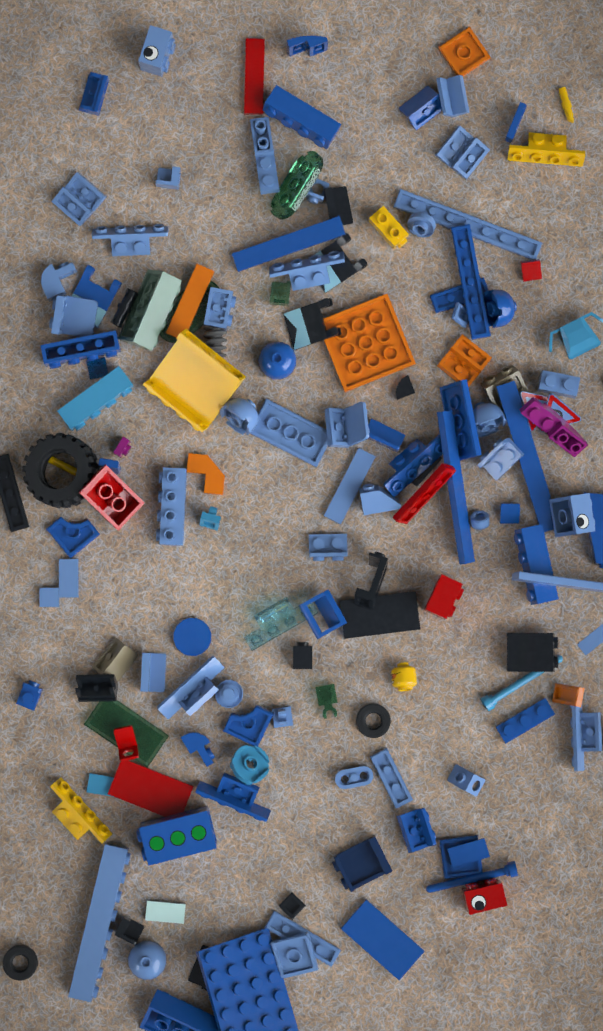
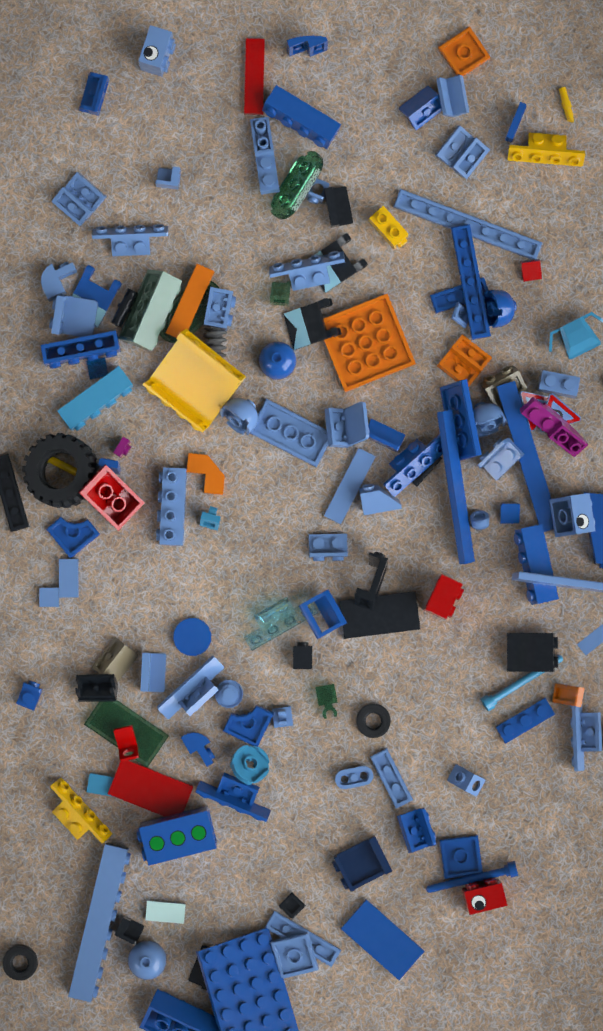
blue tile [232,216,346,272] -> none
yellow head [391,662,417,692] -> none
red tile [393,463,456,524] -> none
black tile [396,375,415,400] -> none
medium blue plate [407,212,436,237] -> none
blue tile [447,838,490,867] -> none

